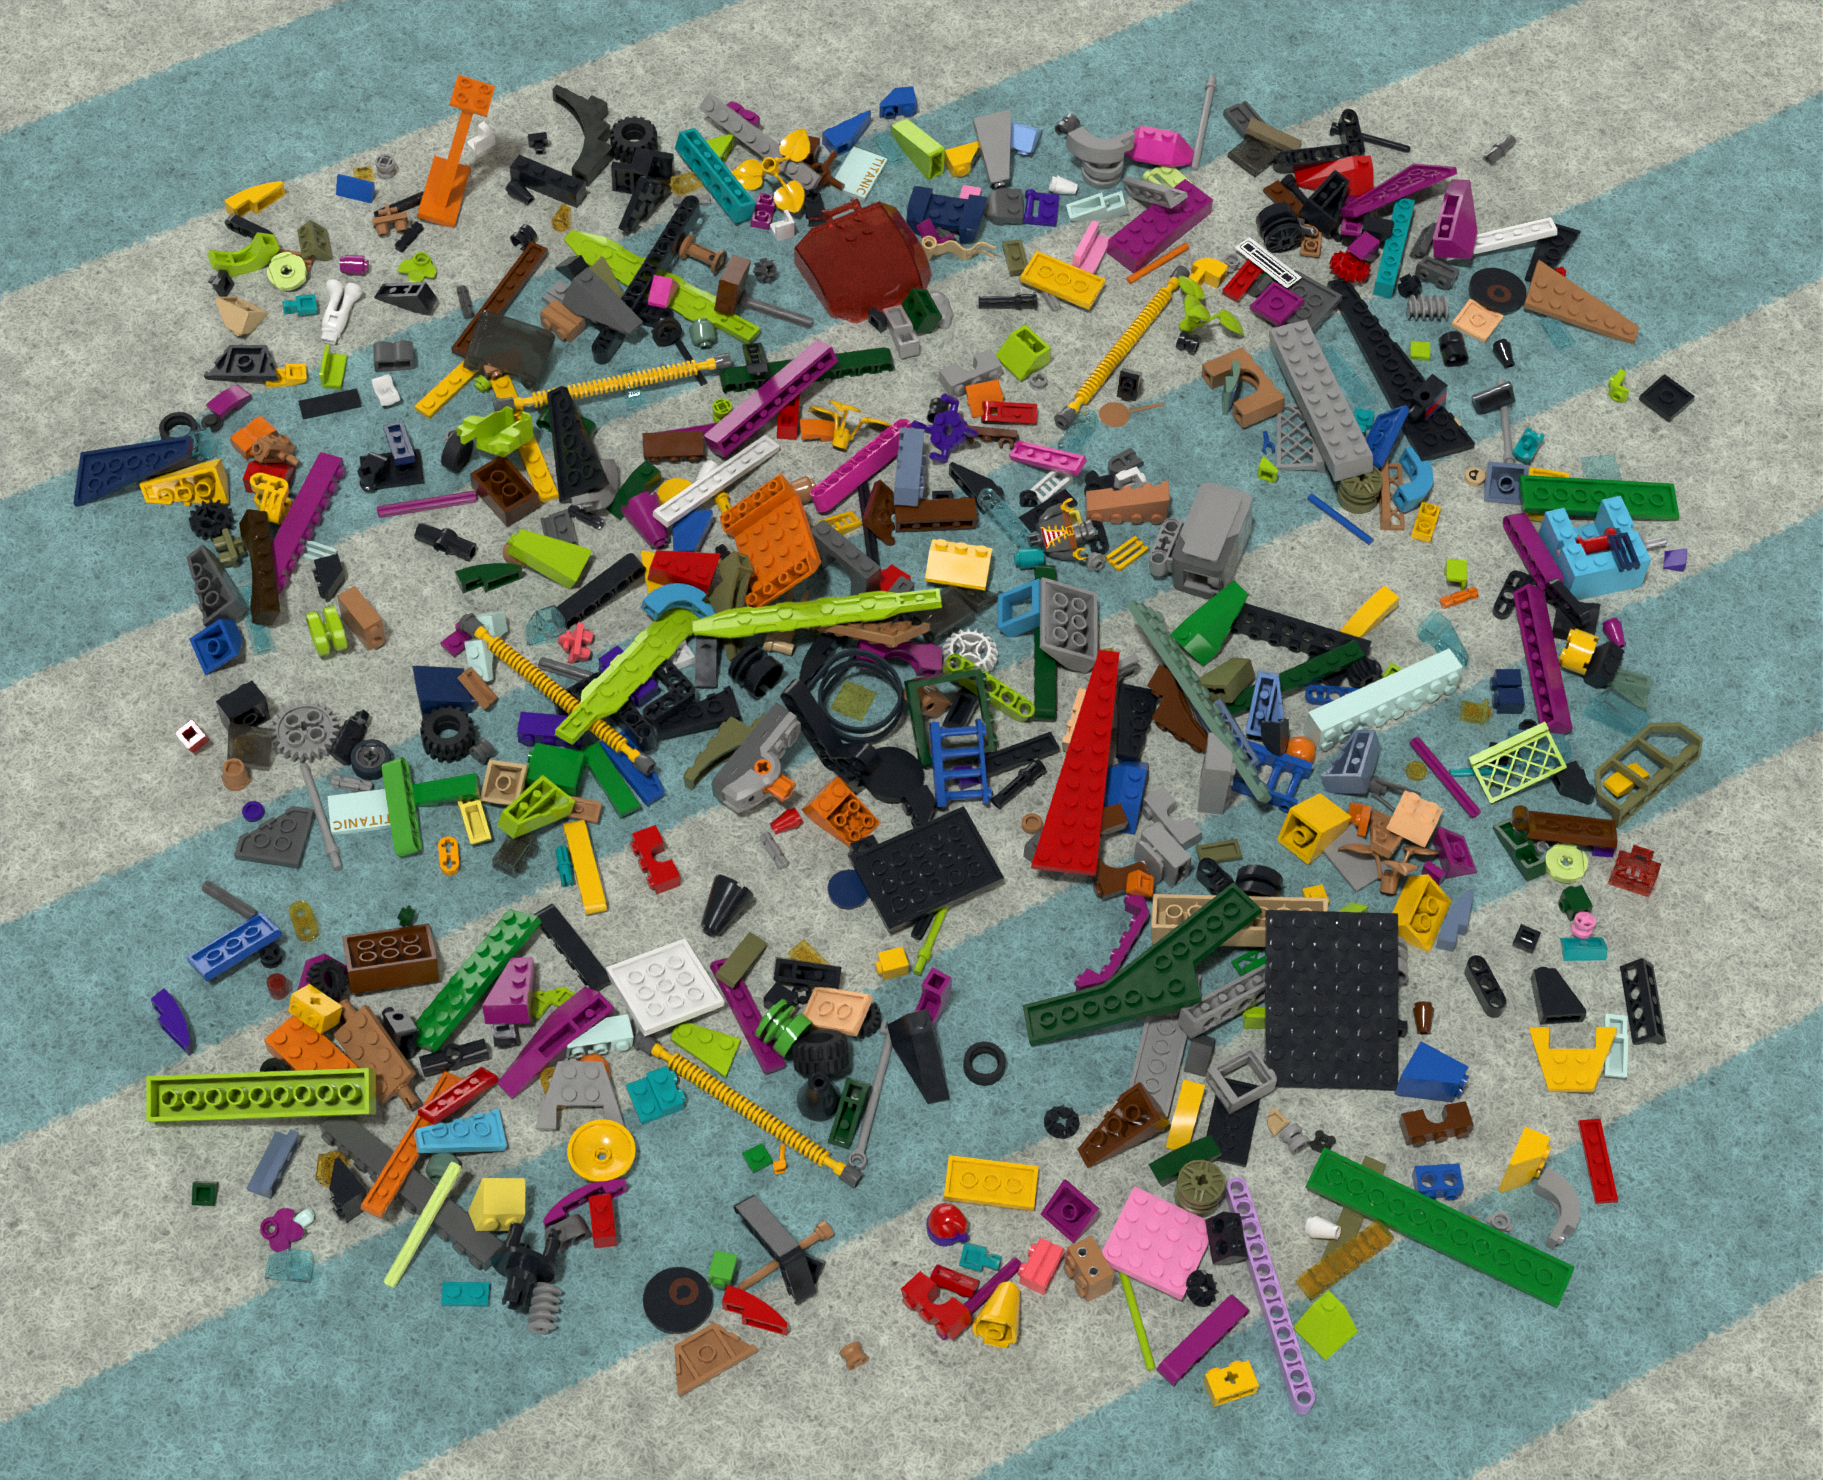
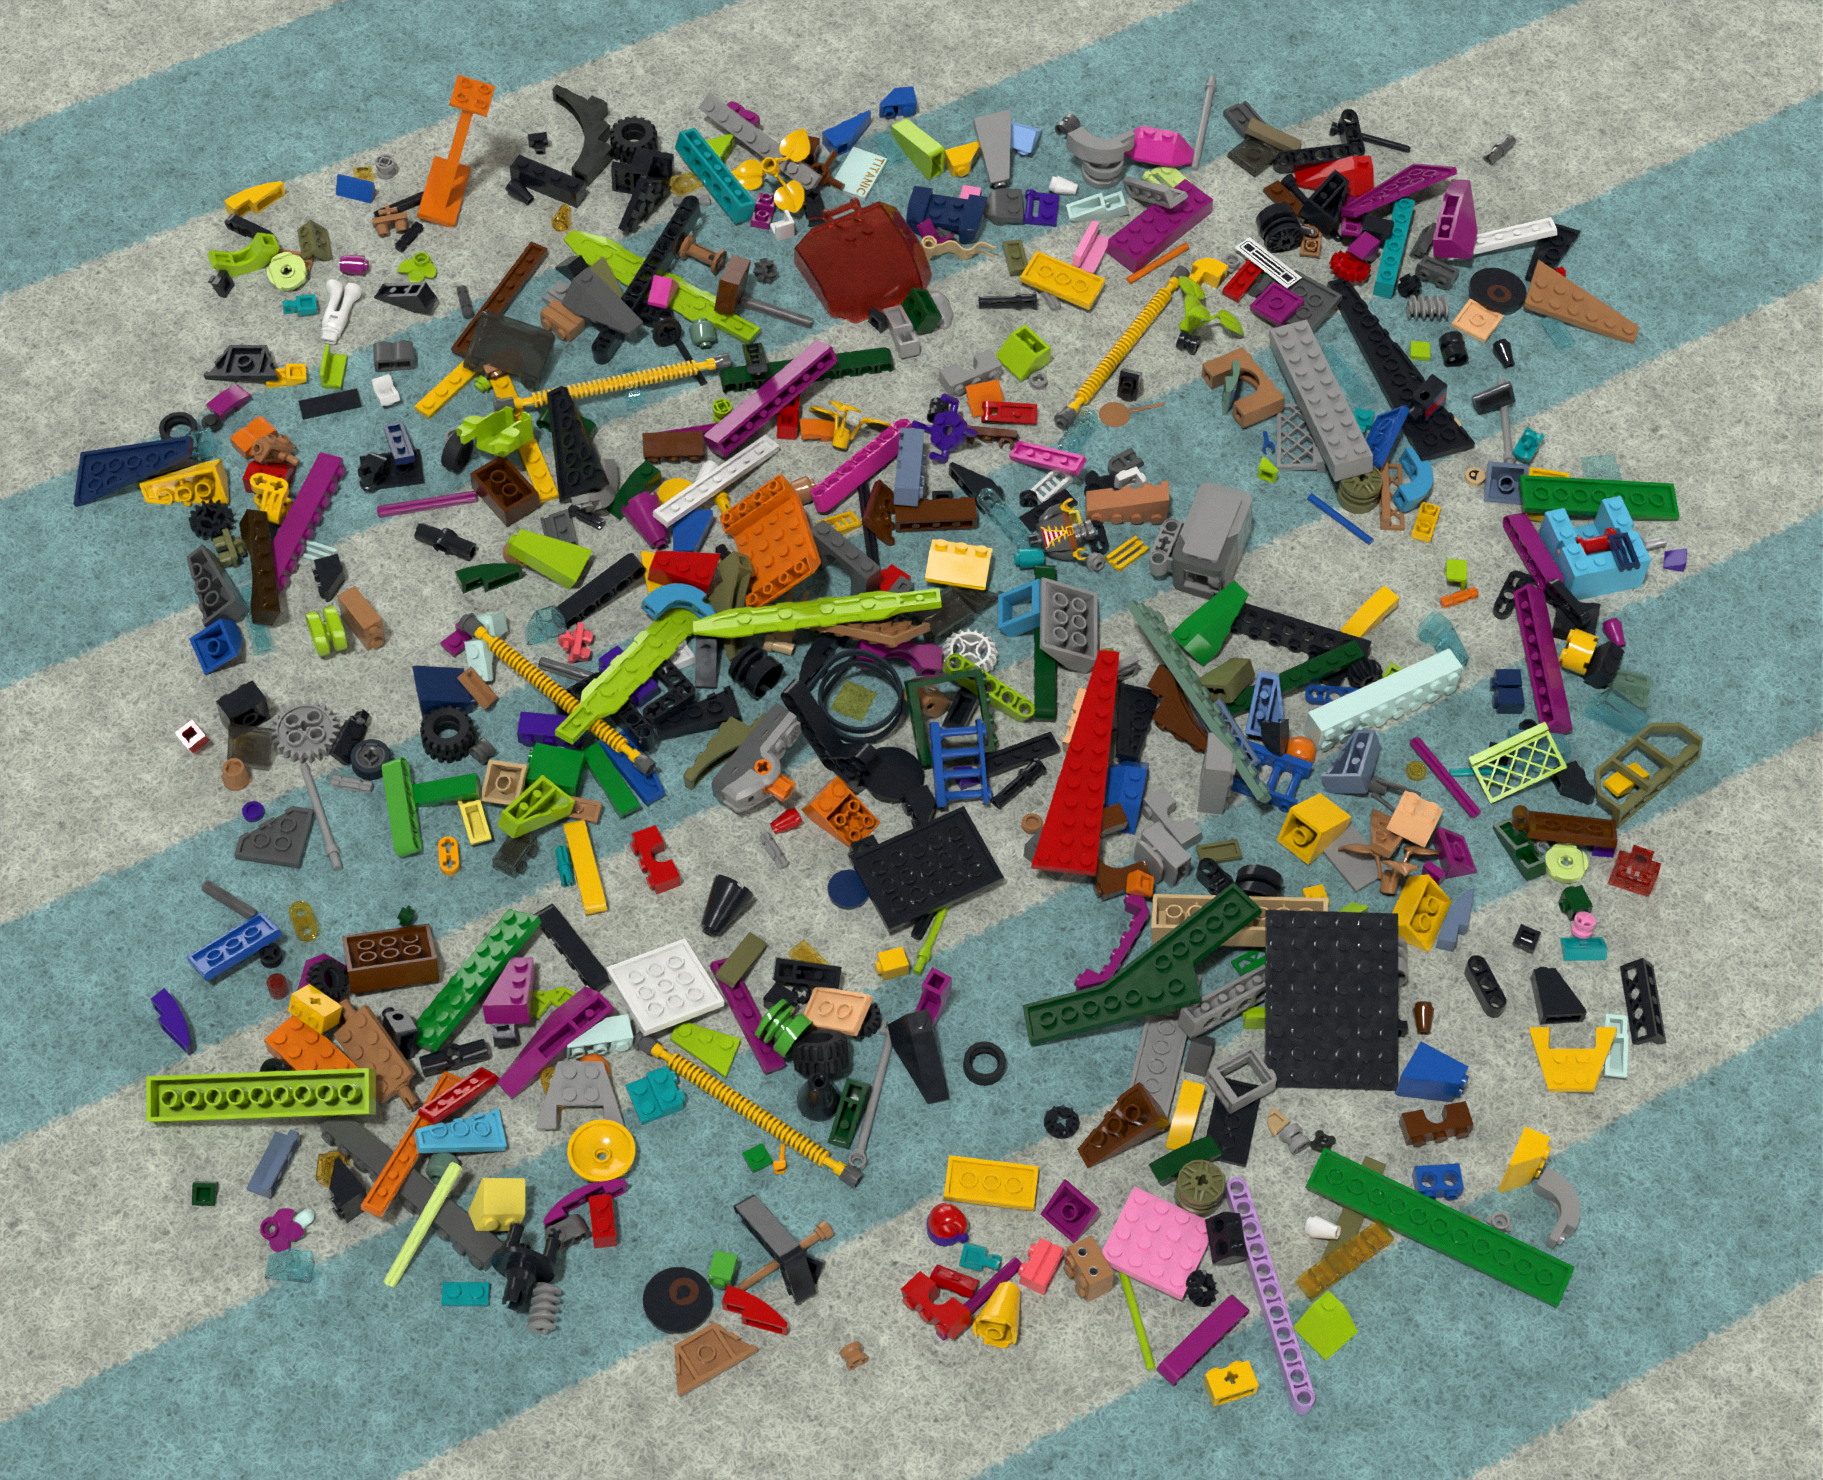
tan slope [215,296,268,336] -> none
light aqua tile [328,789,391,836] -> none
white panel [467,122,496,154] -> none
black wheel [510,224,537,251] -> none
orange bracket [1348,802,1371,836] -> none
clear yellow bracket [1459,698,1492,725] -> none
red tile [1578,1119,1618,1204] -> none
lime bracket [1607,369,1630,403] -> none
black plate [1639,374,1695,422] -> none

